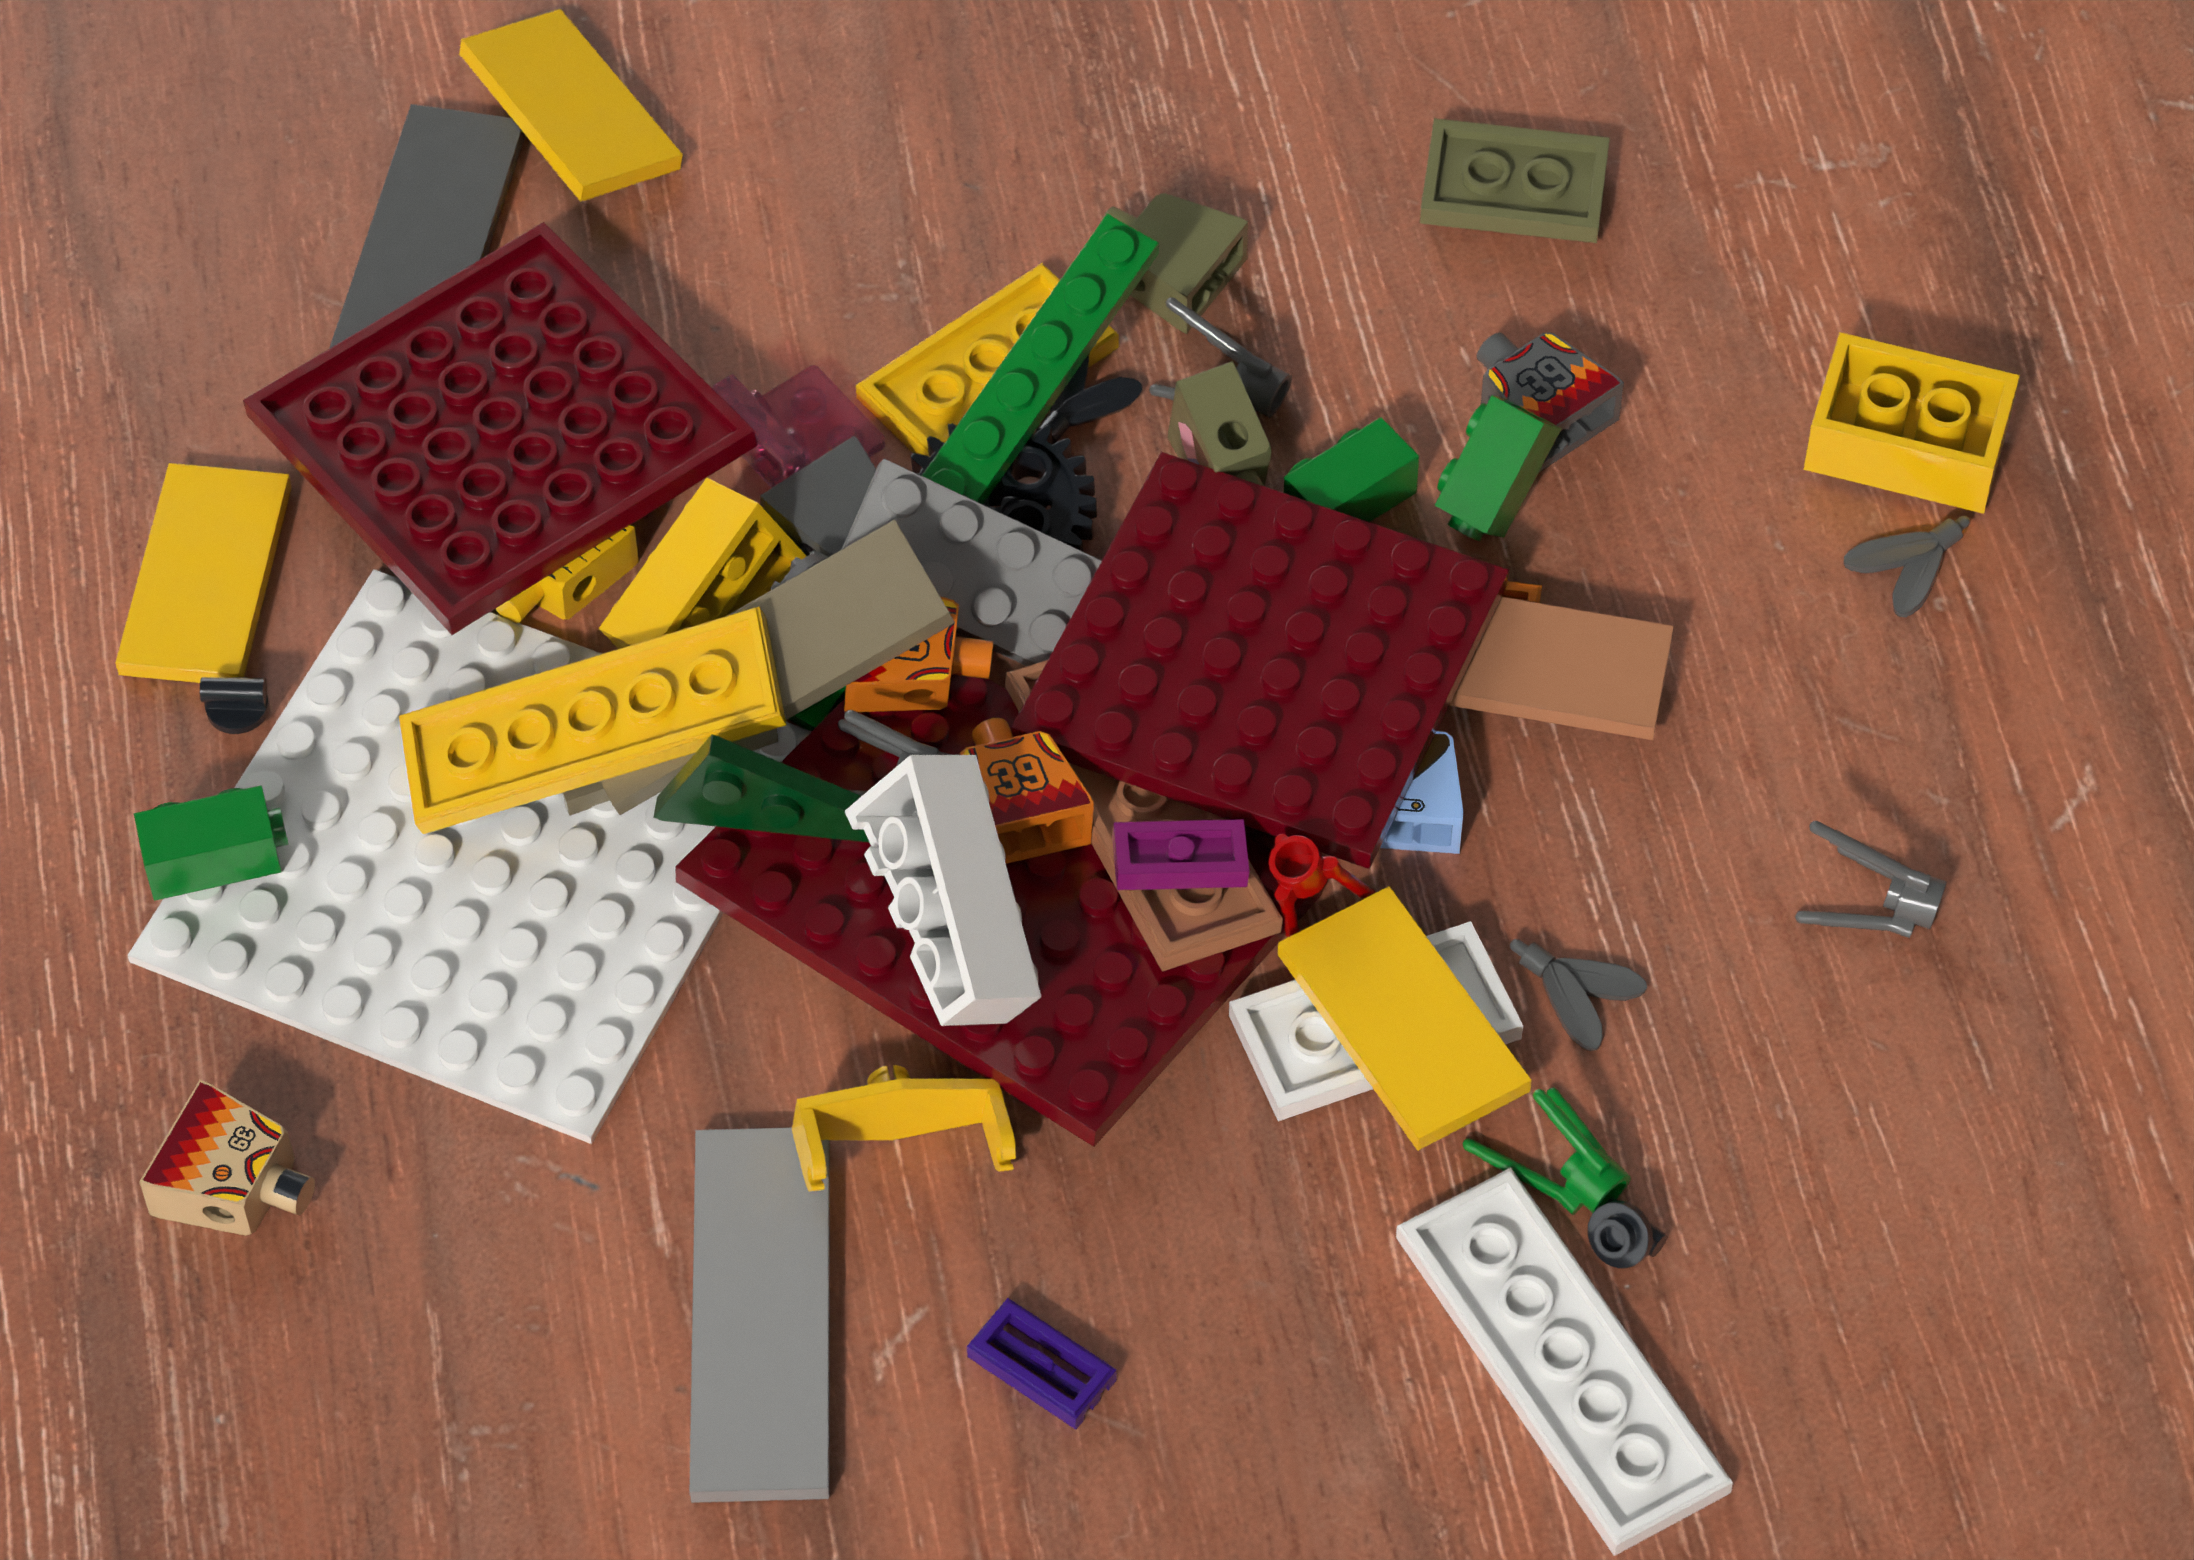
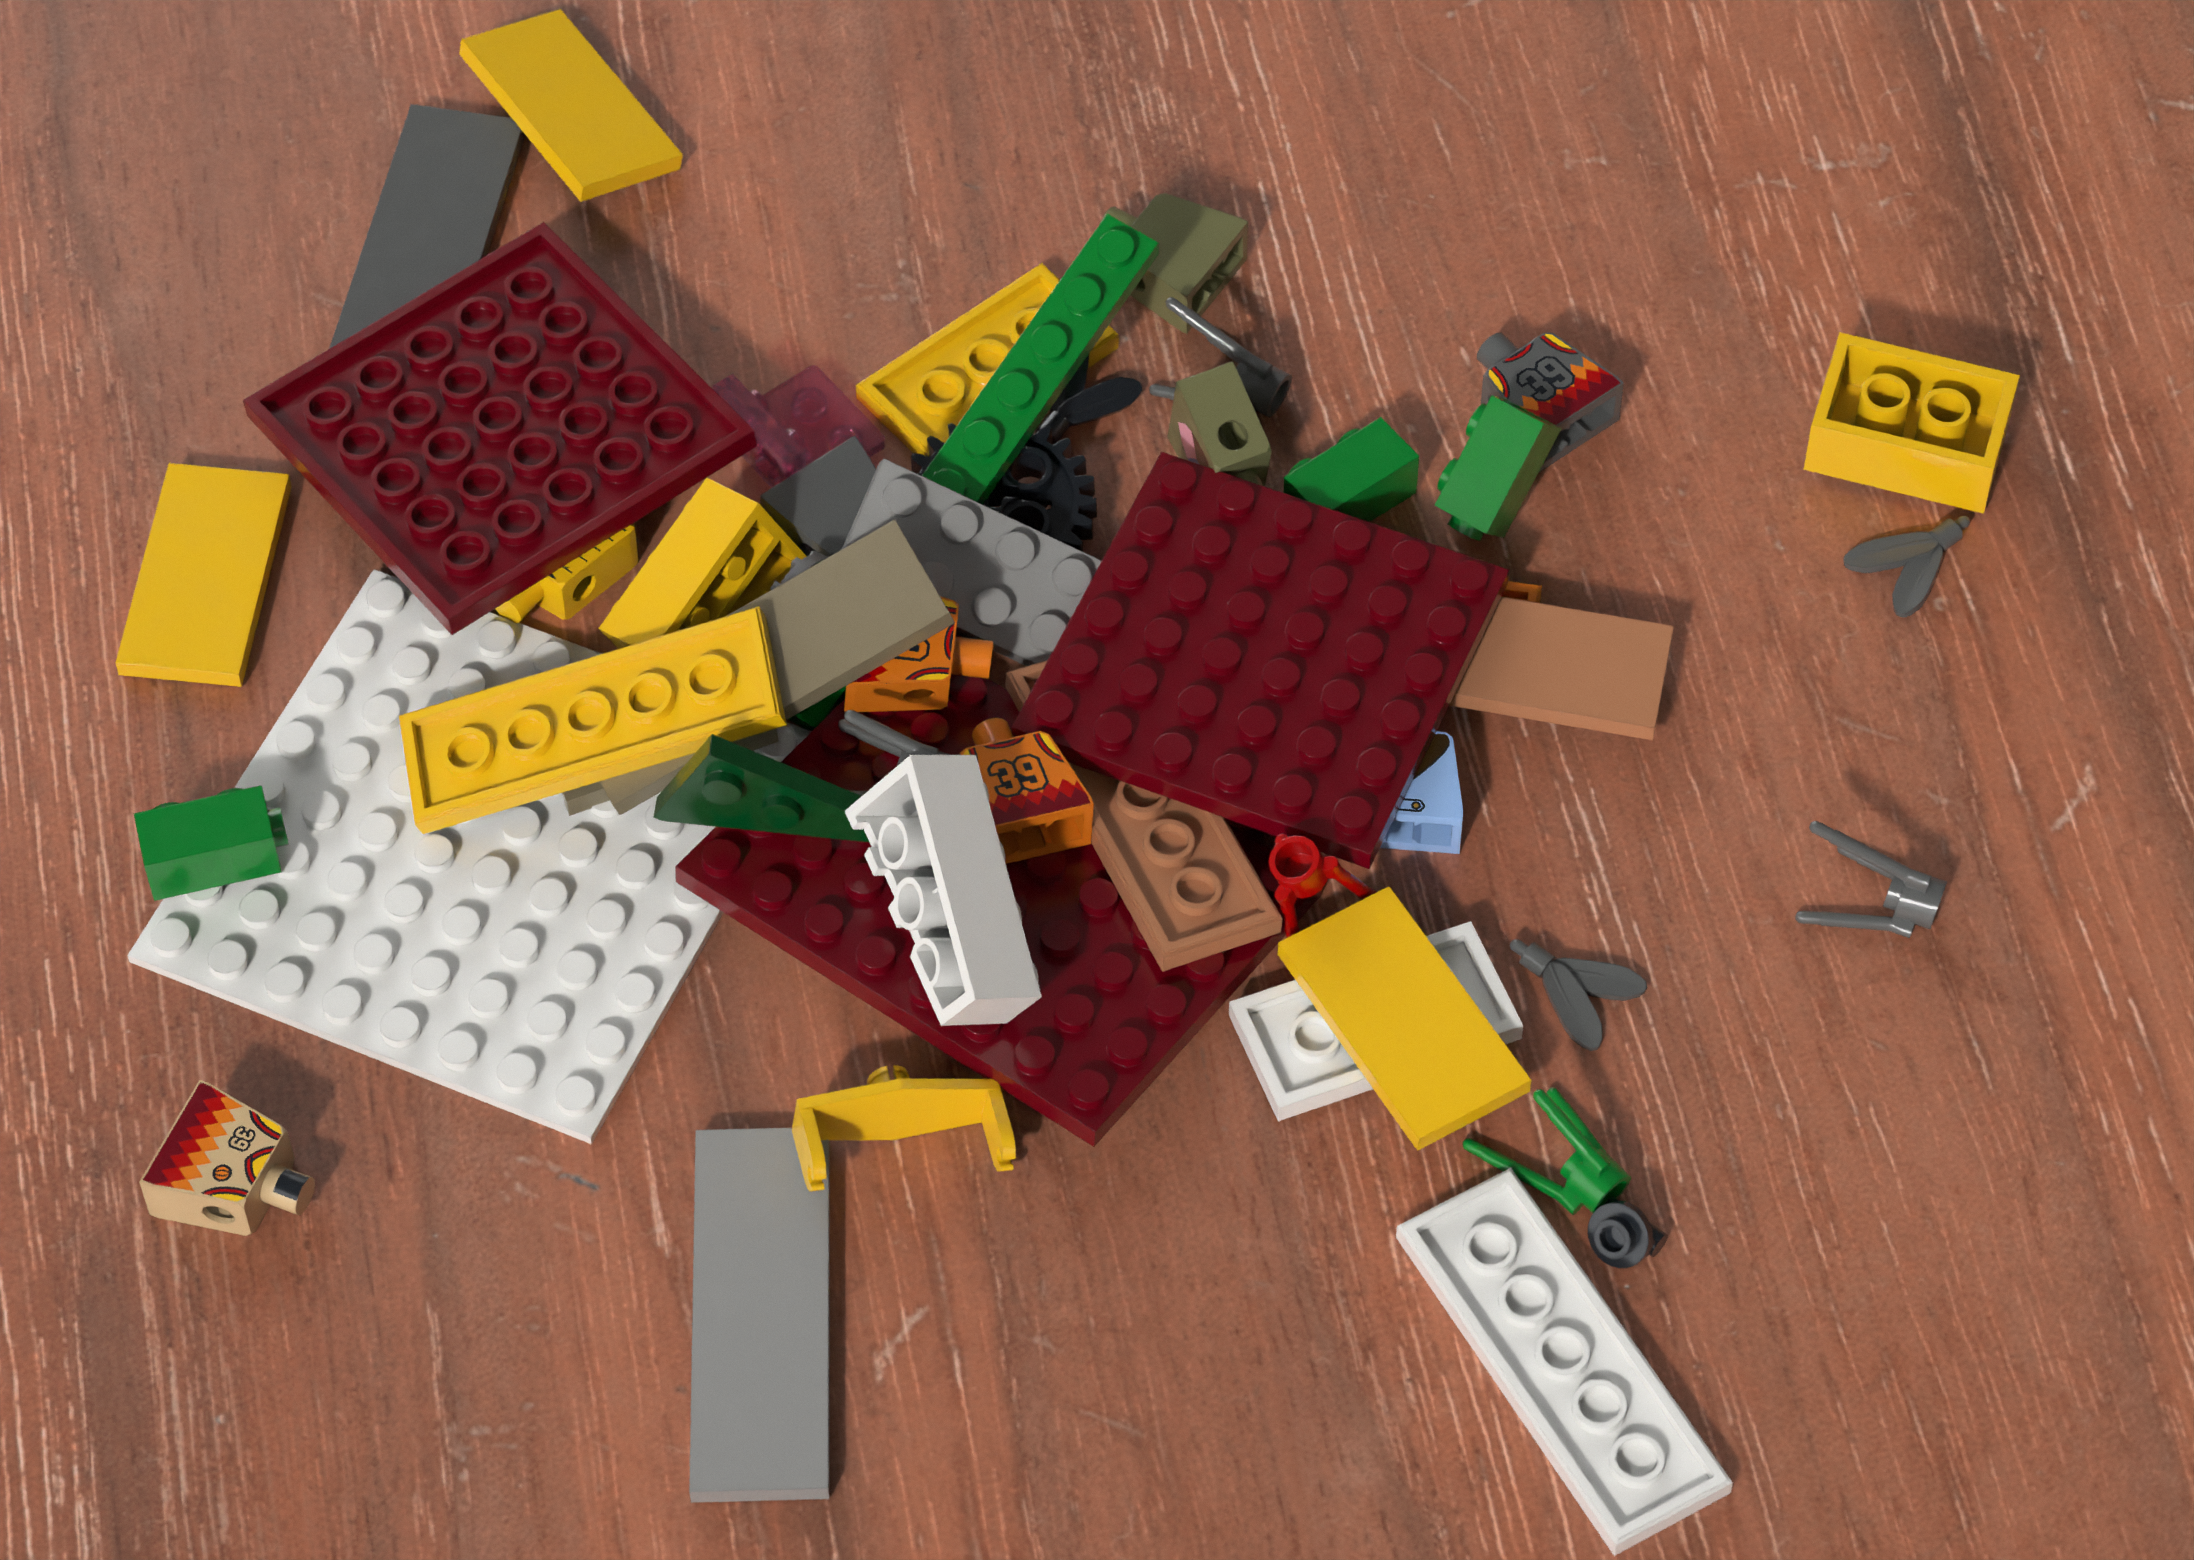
black plate [200,677,269,734] -> none
dark purple tile [967,1298,1117,1430] -> none
magenta plate [1112,819,1249,890] -> none
olive plate [1420,118,1610,243] -> none

